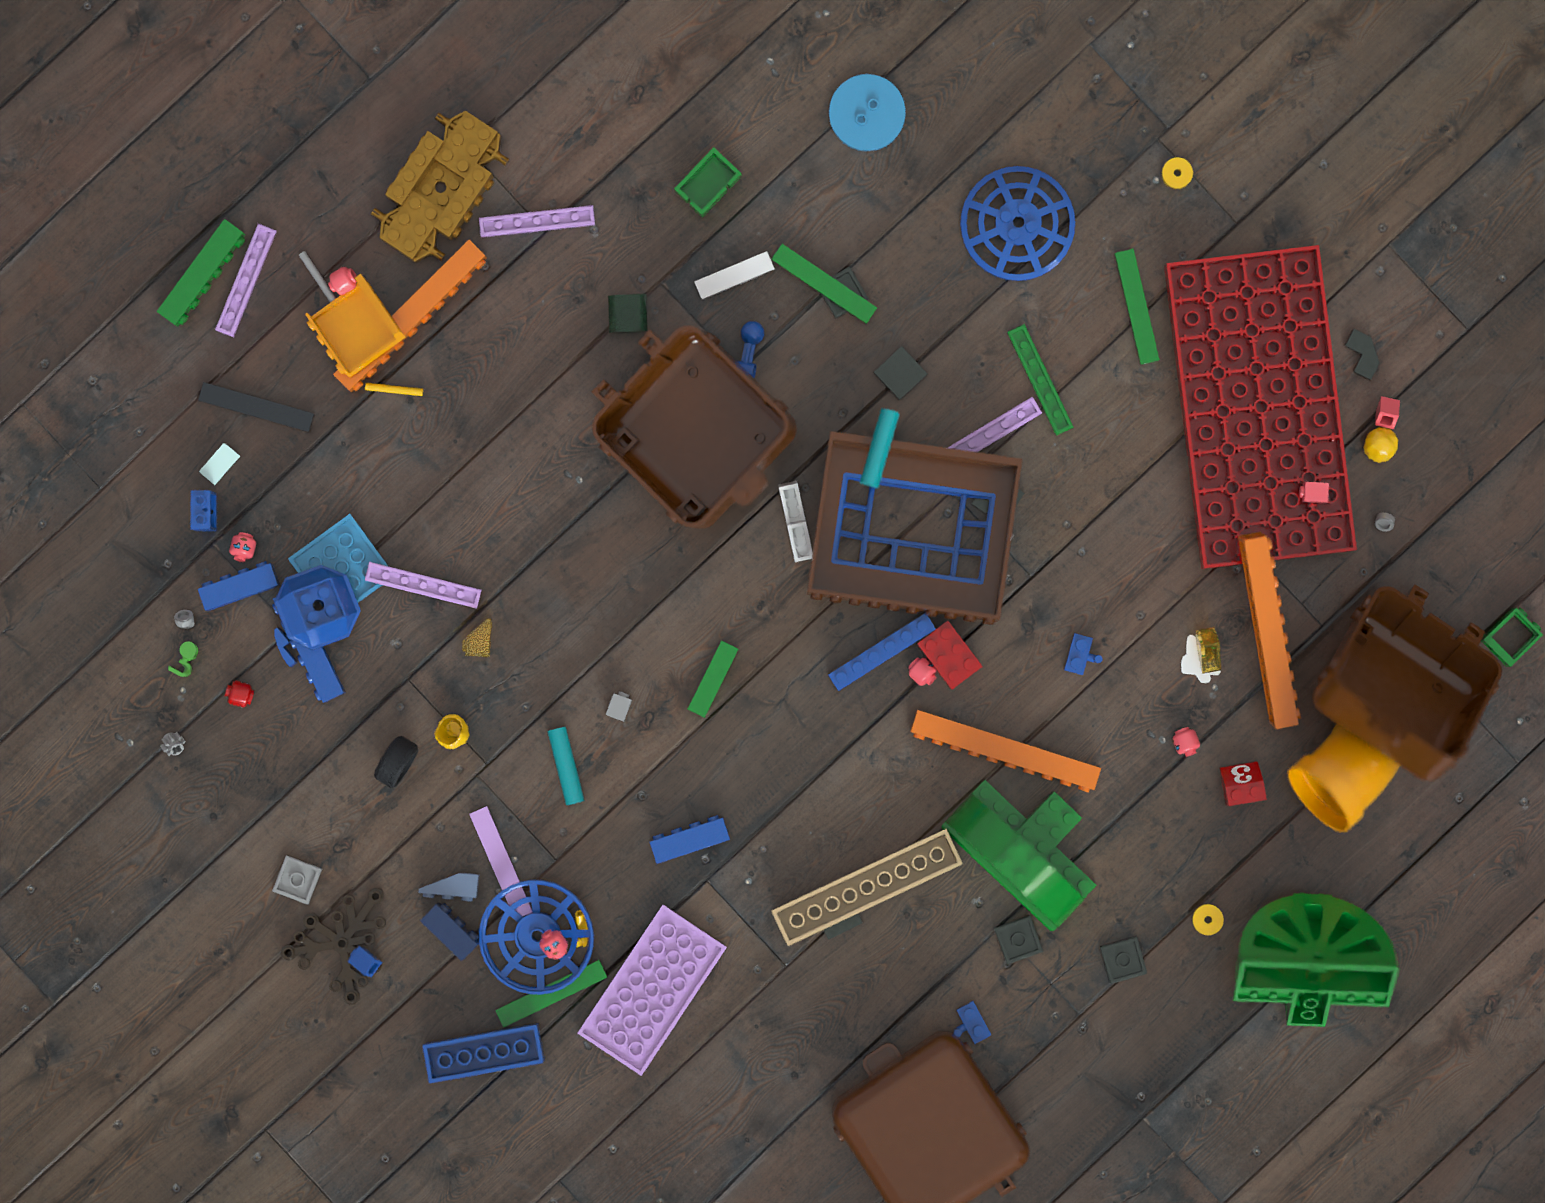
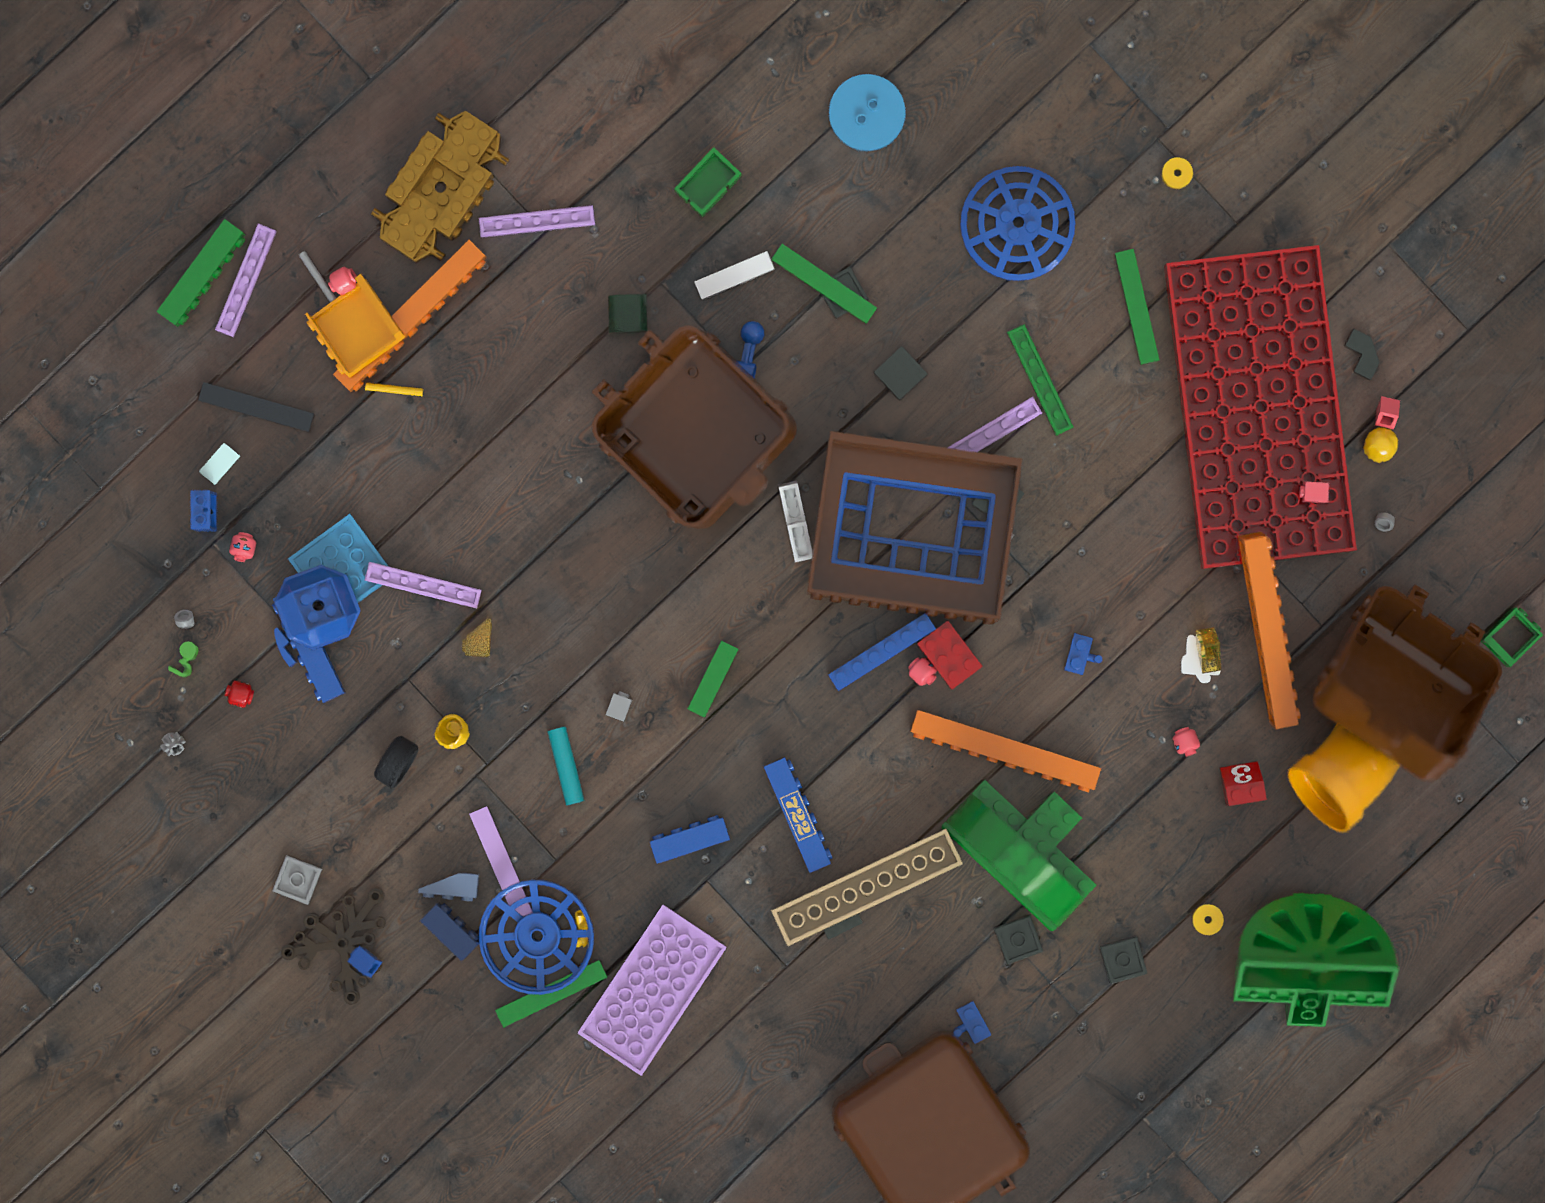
blue brick [198,561,280,611] -> none
blue brick [422,1023,545,1083] -> none
coral head [539,930,568,959] -> none
teal brick [860,408,899,489] -> none
none -> blue brick [764,757,832,873]

